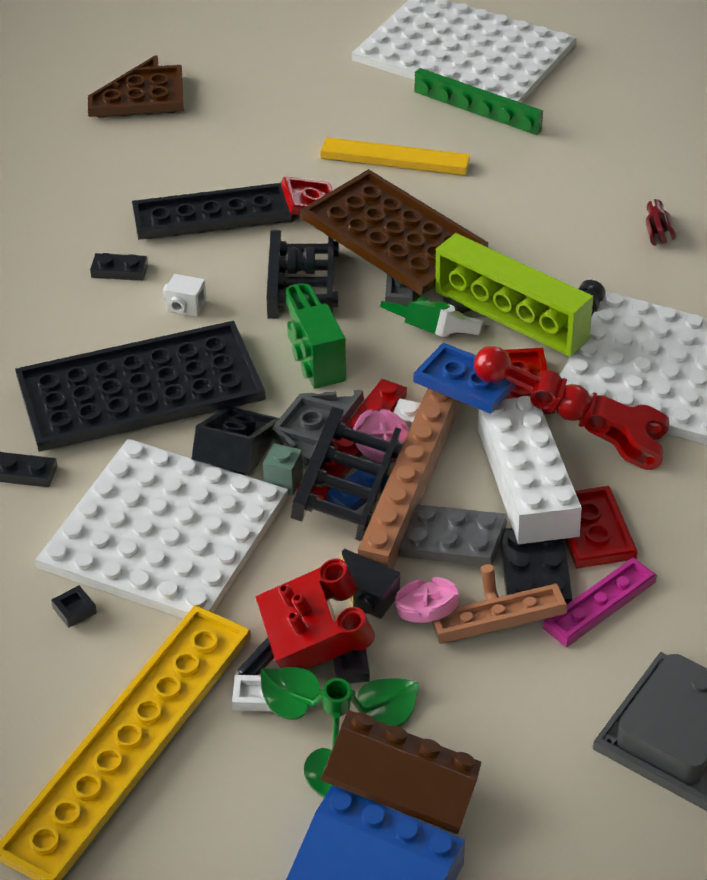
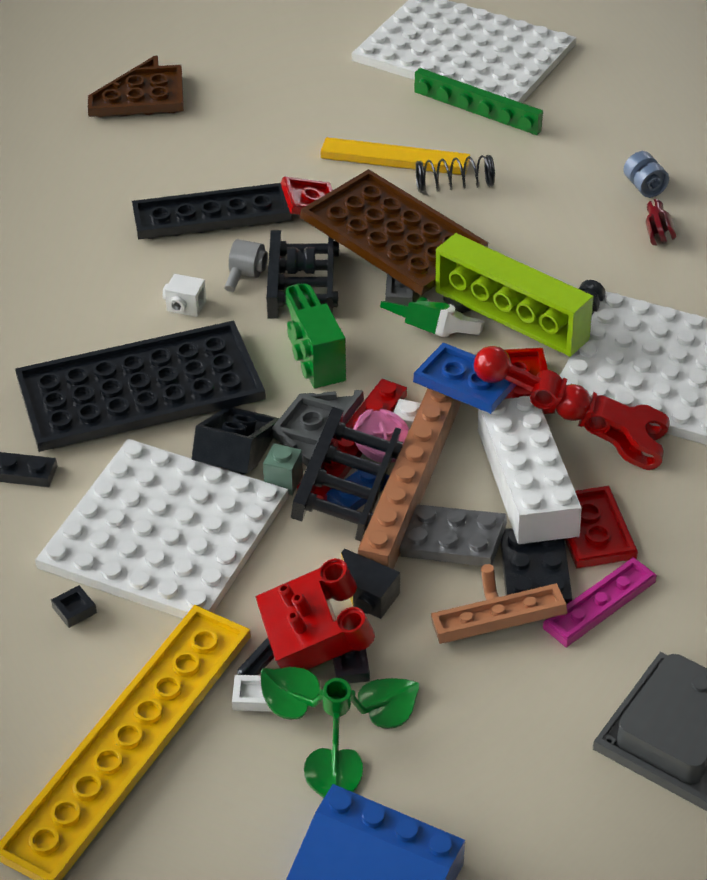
black plate [90,253,148,281] -> none
reddish brown slope [321,710,482,834] -> none
bright pink tile [395,577,460,623] -> none
none -> light grey piece [224,239,268,292]
none -> black piece [415,155,495,193]
none -> sand blue wheel [623,151,670,198]

